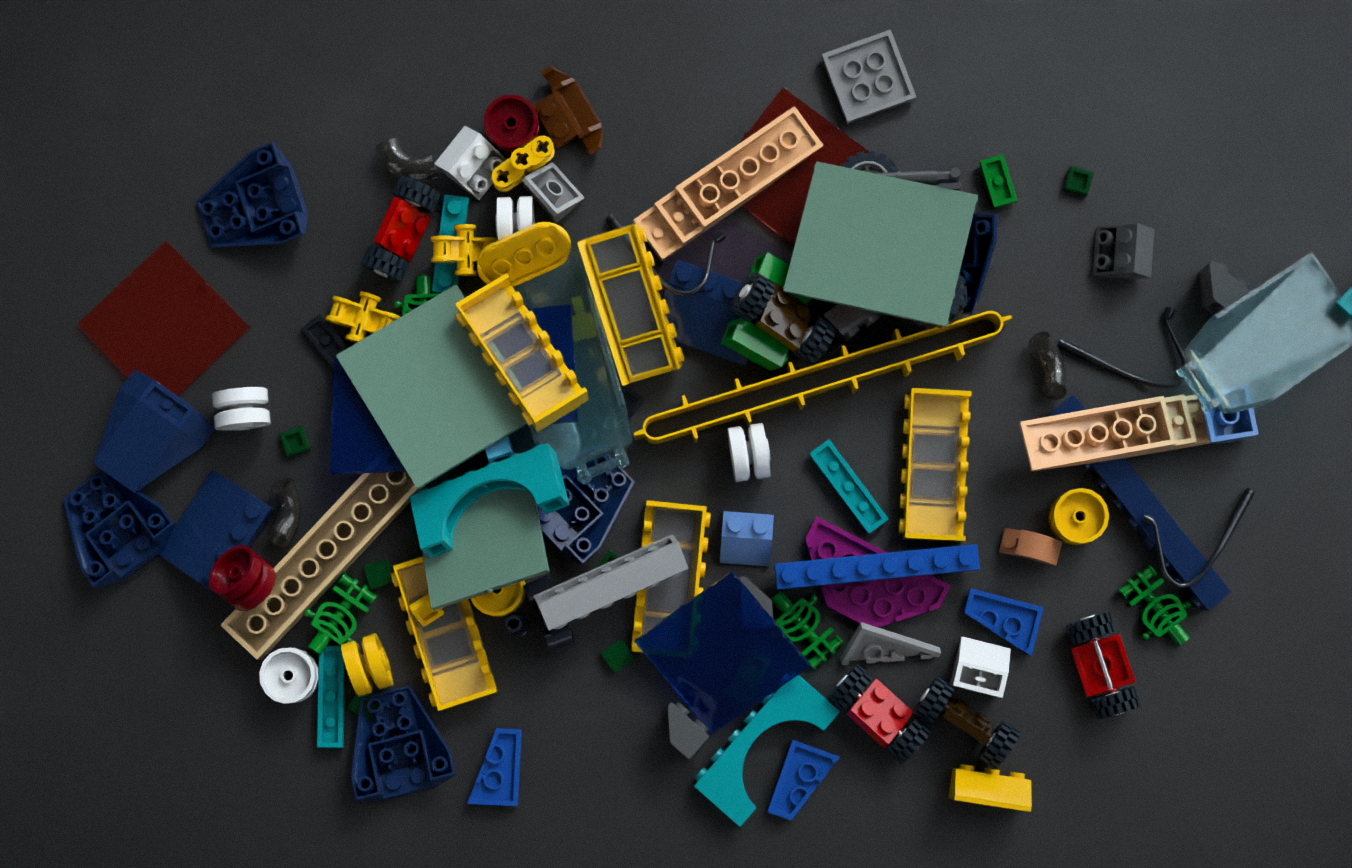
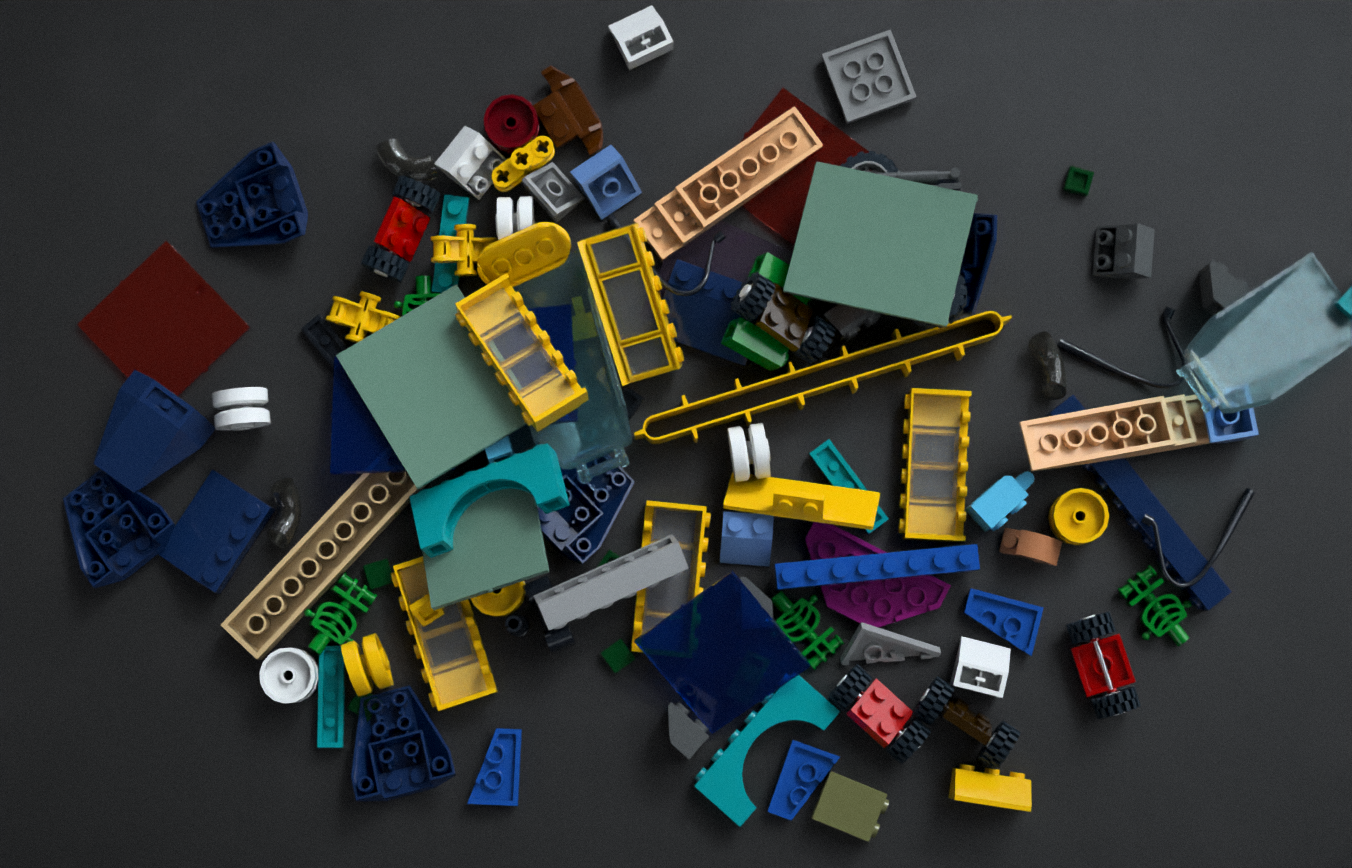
dark red wheel [209,545,276,611] -> none
dark green tile [279,426,311,458] -> none
green plate [979,154,1018,209] -> none
none -> medium blue slope [570,145,642,220]
none -> white slope [608,5,673,70]
none -> yellow bracket [723,472,880,530]
none -> olive brick [811,770,889,842]
none -> medium azure hinge [965,471,1035,532]

